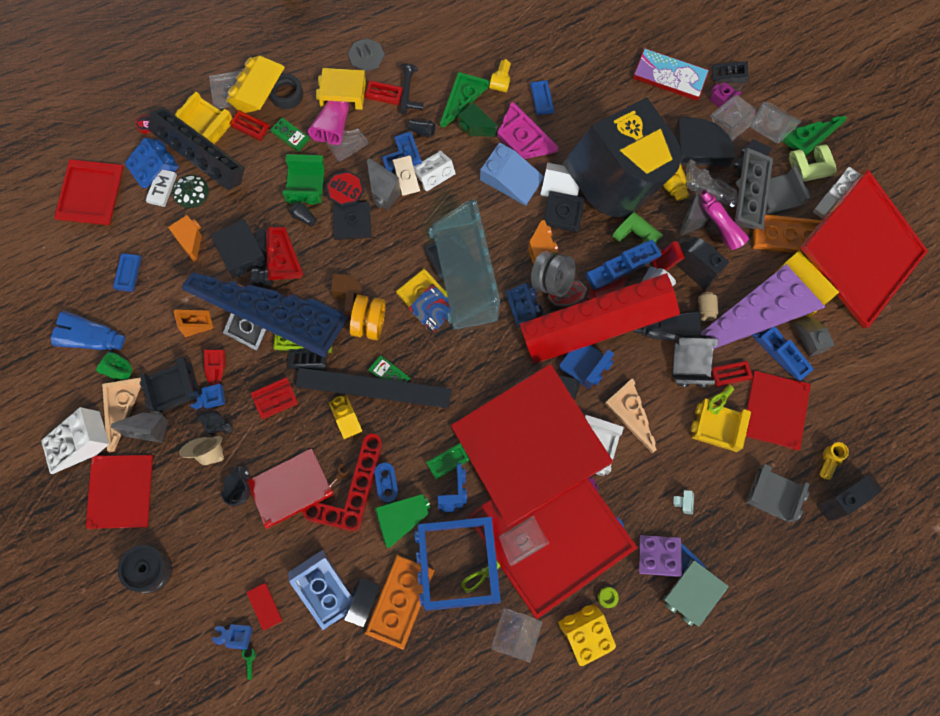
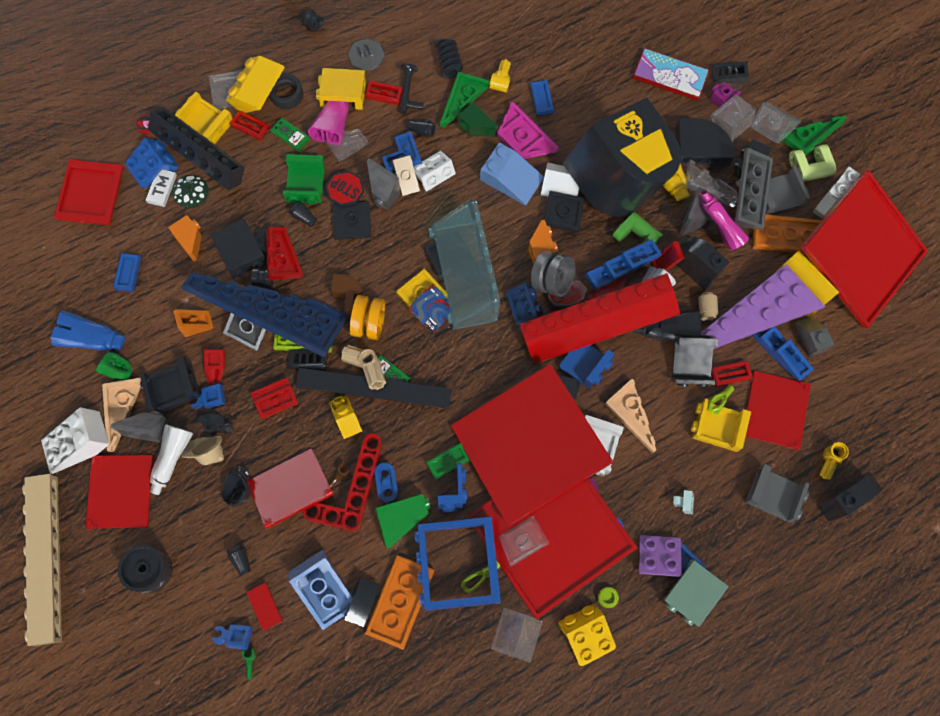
none -> tan brick [22,474,62,646]
none -> white piece [149,424,193,495]
none -> black cone [227,544,251,576]
none -> black wheel [302,9,324,32]
none -> tan piece [341,345,386,390]
none -> black piece [435,39,463,79]

